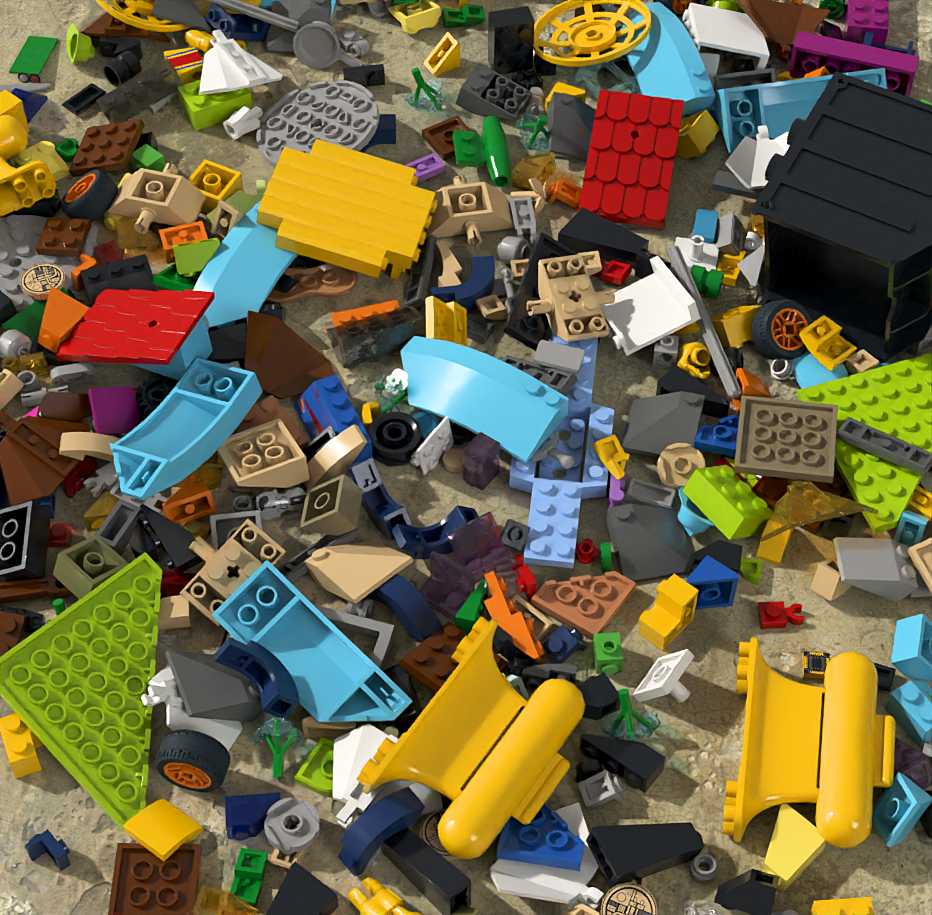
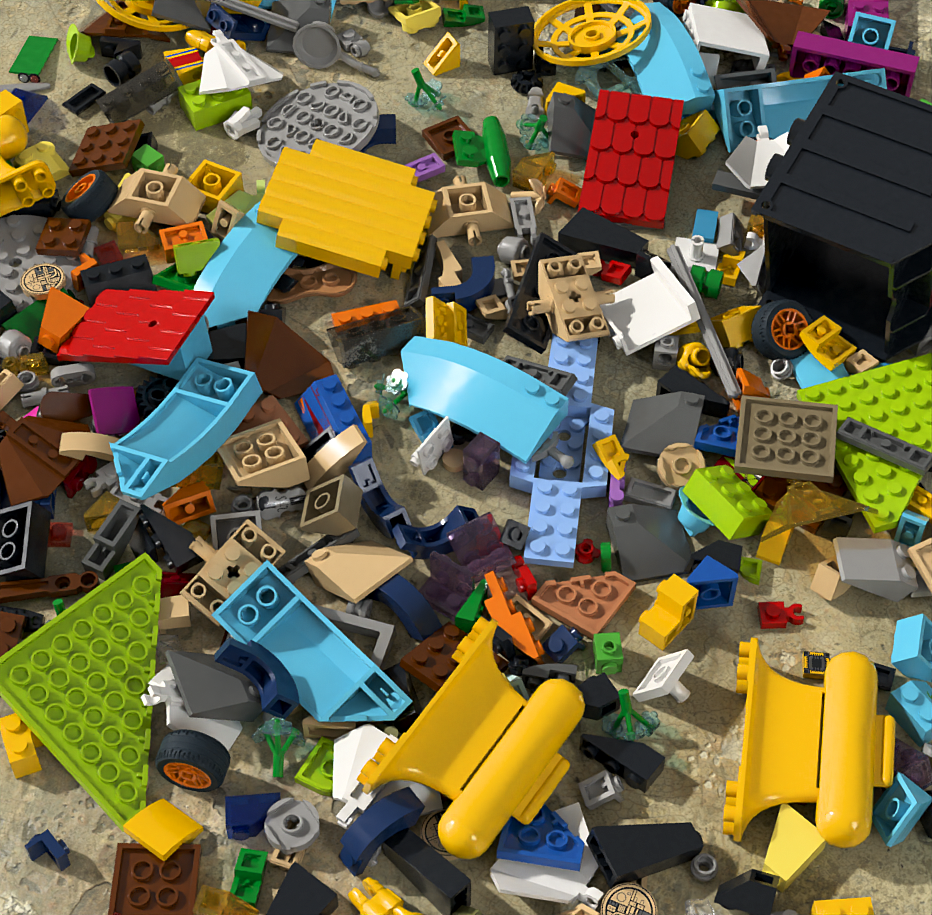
olive slope [53,535,129,599] -> none
green tile [55,138,79,162] -> none
black slope [343,64,385,89] -> none
black wheel [369,412,421,467] -> none
dark grey slope [456,63,533,119] -> none
light grey slope [532,340,585,374] -> none
black tile [575,759,603,781] -> none
none -> medium azure slope [848,11,896,50]

